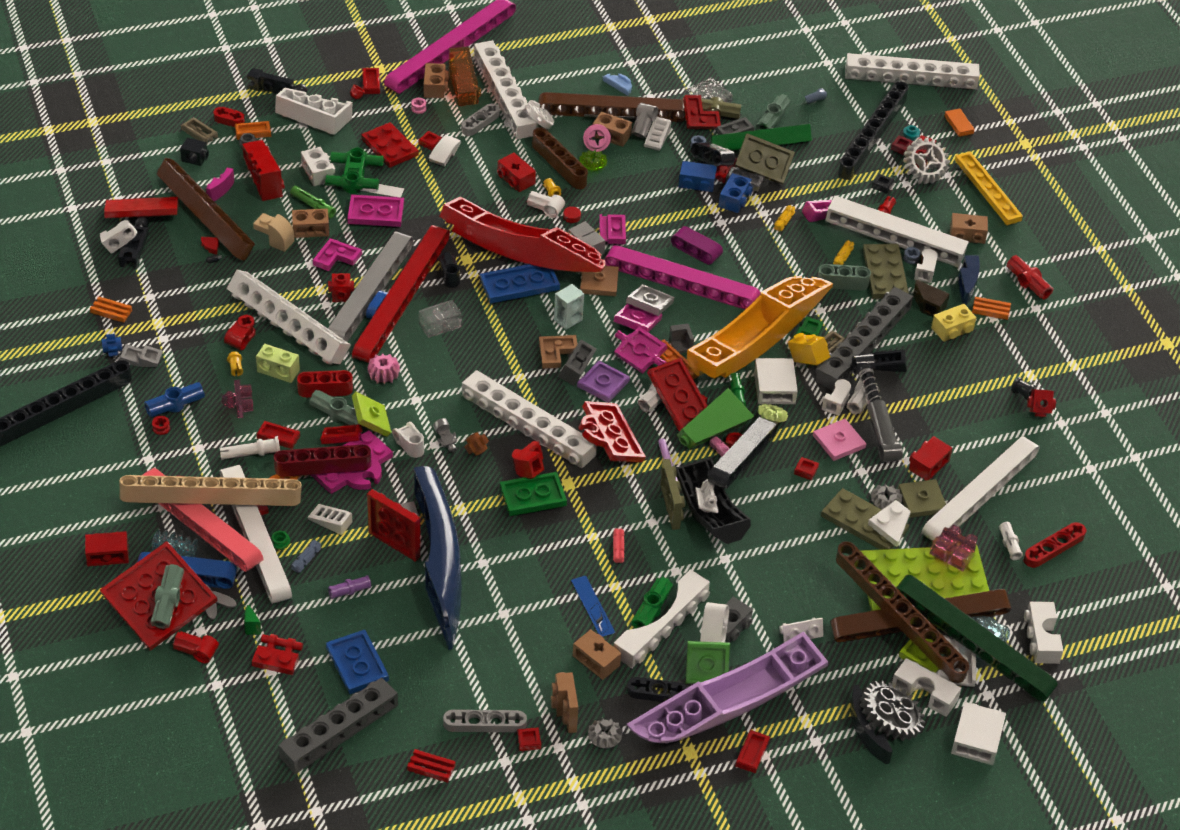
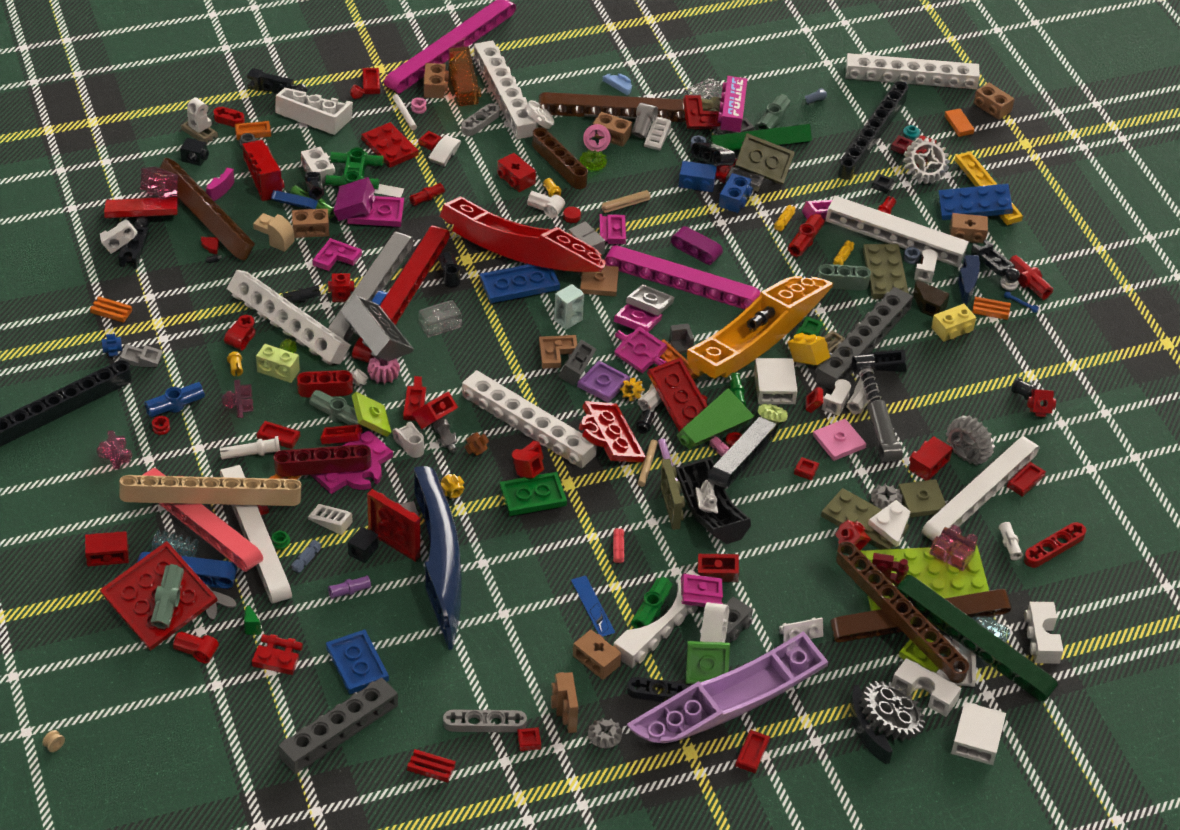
none -> tan bush [42,730,65,752]
none -> clear pink hips [96,431,132,469]
none -> clear pink brick [140,167,178,199]
none -> white leg [187,98,212,133]
none -> blue beam [271,190,318,209]
none -> clear neon green plate [280,339,297,353]
none -> black pin [282,285,321,303]
none -> black piece [305,172,324,200]
none -> magenta container [334,177,375,221]
none -> slope [341,294,414,361]
none -> black brick [348,526,379,563]
none -> white plate [351,369,368,386]
none -> white bar [392,94,417,130]
none -> red hinge [403,376,426,421]
none -> red pin [409,183,445,206]
none -> red brick [412,391,458,429]
none -> yellow gear [441,474,465,499]
none -> tan axle [601,190,650,213]
none -> yellow gear [620,378,645,401]
none -> black pin [636,410,655,434]
none -> tan bar [638,440,658,487]
none -> dark pink plate [681,574,723,607]
none -> red brick [698,554,739,582]
none -> dark pink brick [718,76,747,132]
none -> black pin [747,306,775,331]
none -> red piece [788,213,825,257]
none -> red tile [806,387,823,413]
none -> red brick [835,520,871,551]
none -> dark red plate [870,553,909,587]
none -> blue plate [939,184,1013,220]
none -> light grey gear [946,415,995,466]
none -> black plate [971,240,1020,282]
none -> medium nougat brick [974,82,1014,120]
none -> white plate [1000,275,1018,291]
none -> blue hinge [1004,292,1039,313]
none -> red tile [1007,462,1046,497]

